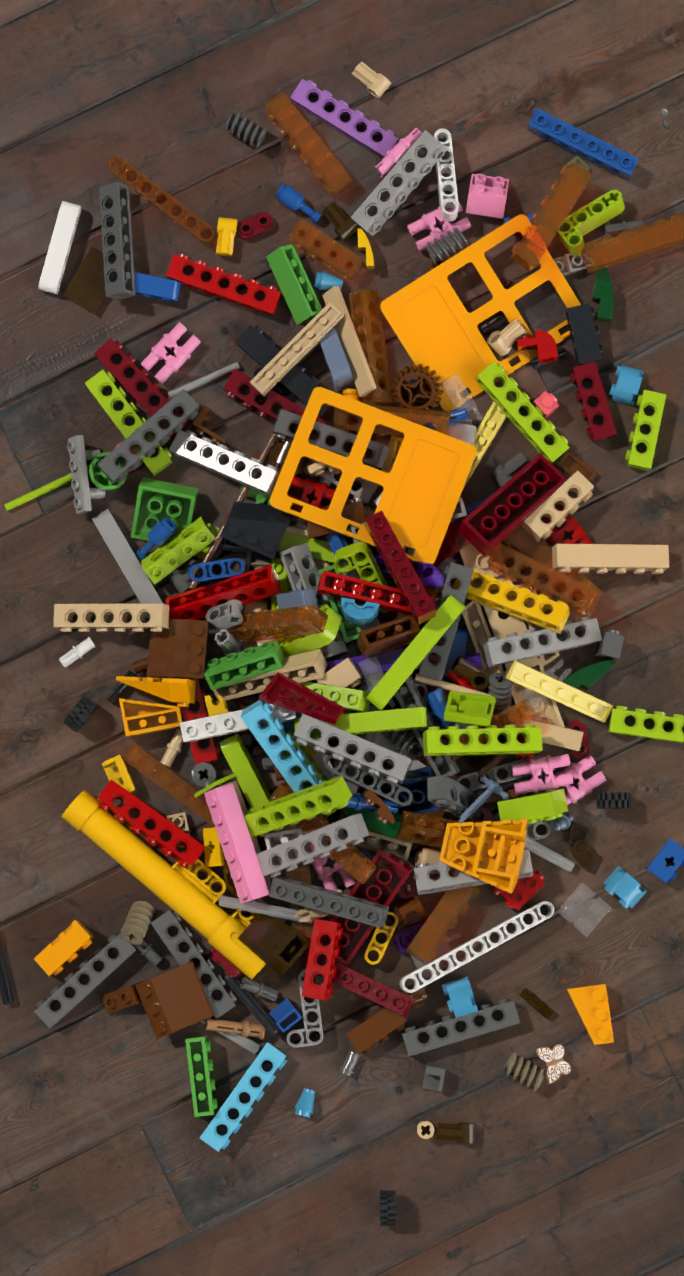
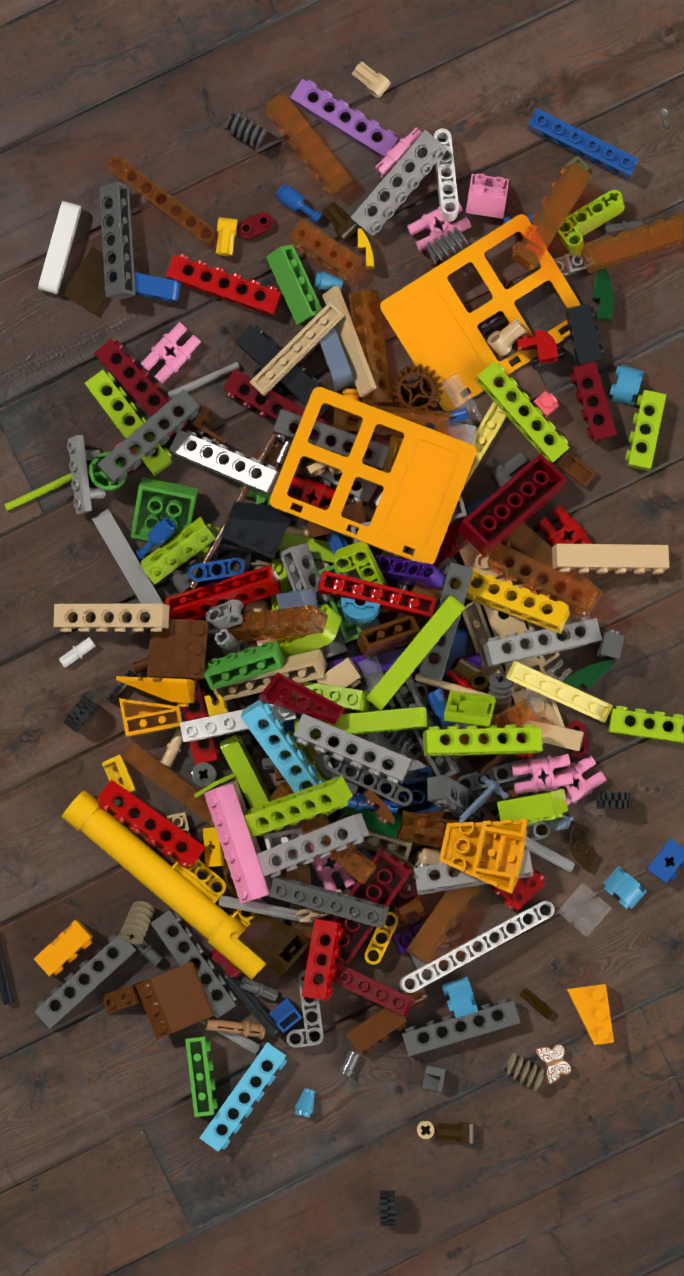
dark red brick [365,510,436,625] -> none
tan brick [522,471,594,542] -> none

